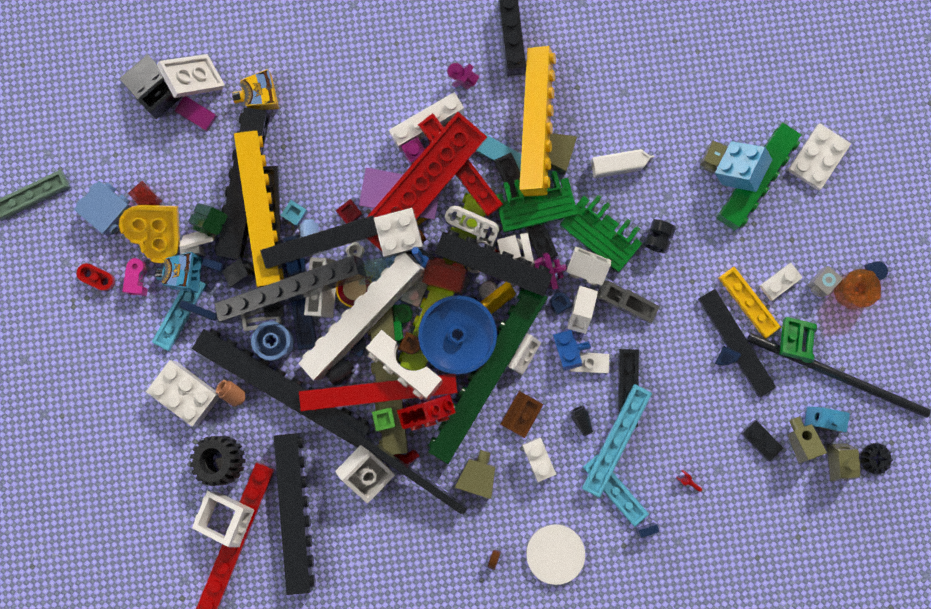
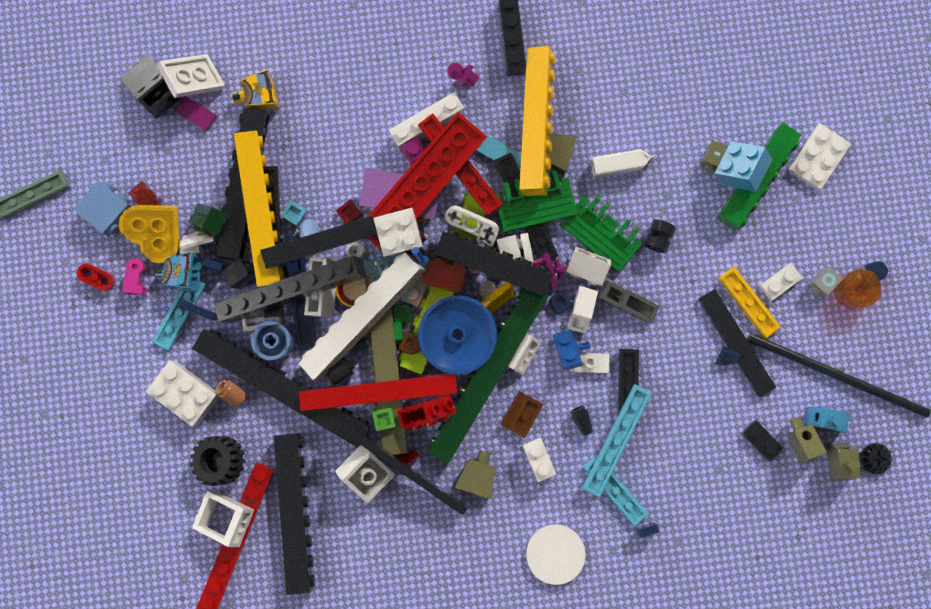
white arch [366,330,443,401] -> none
reddish brown tile [488,549,501,570] -> none
red hand [676,470,702,492] -> none
green plate [779,317,817,363] -> none

